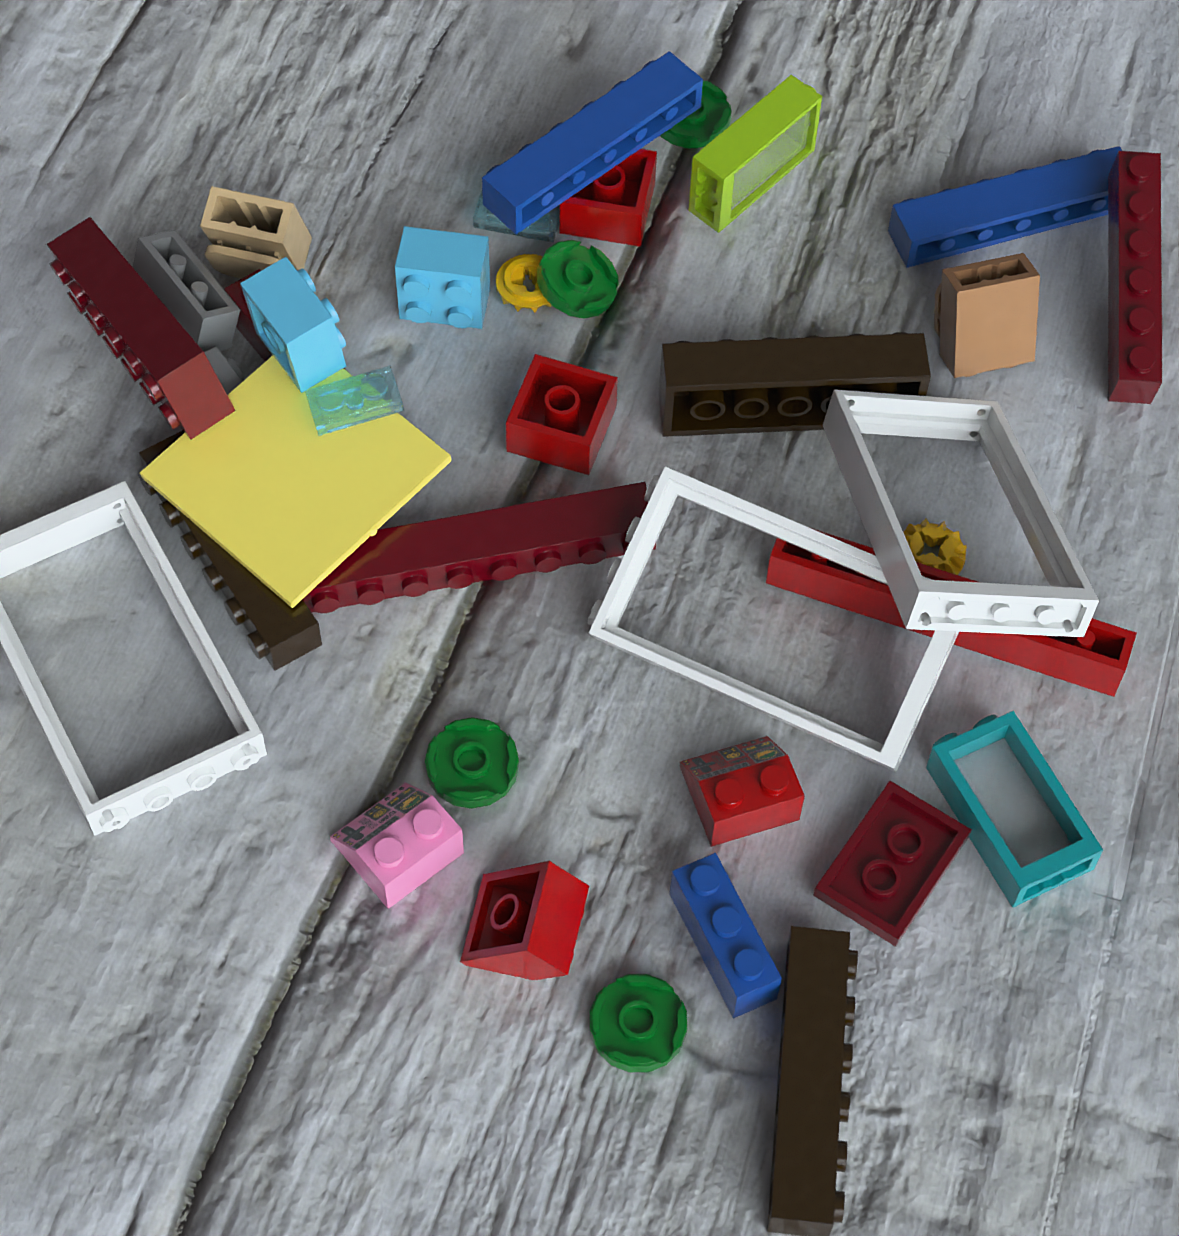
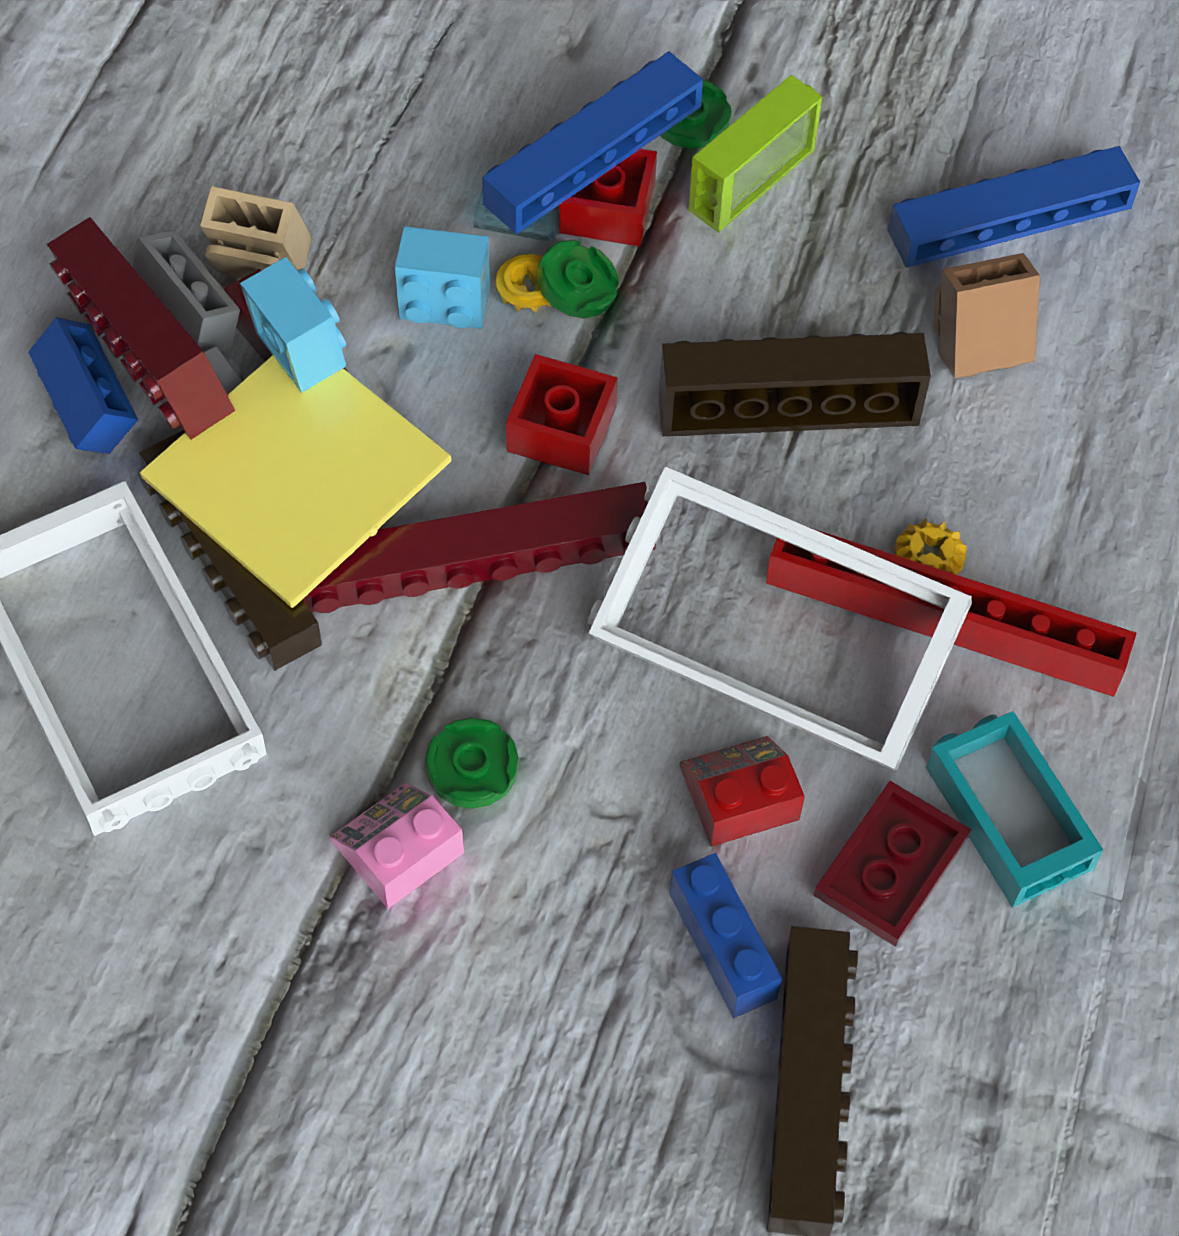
clear light blue plate [305,365,404,436] -> none
red slope [460,861,589,980] -> none
green tile [589,974,687,1073] -> none
white door [823,390,1099,637] -> none
dark red brick [1108,151,1162,404] -> none
none -> blue brick [28,317,138,454]

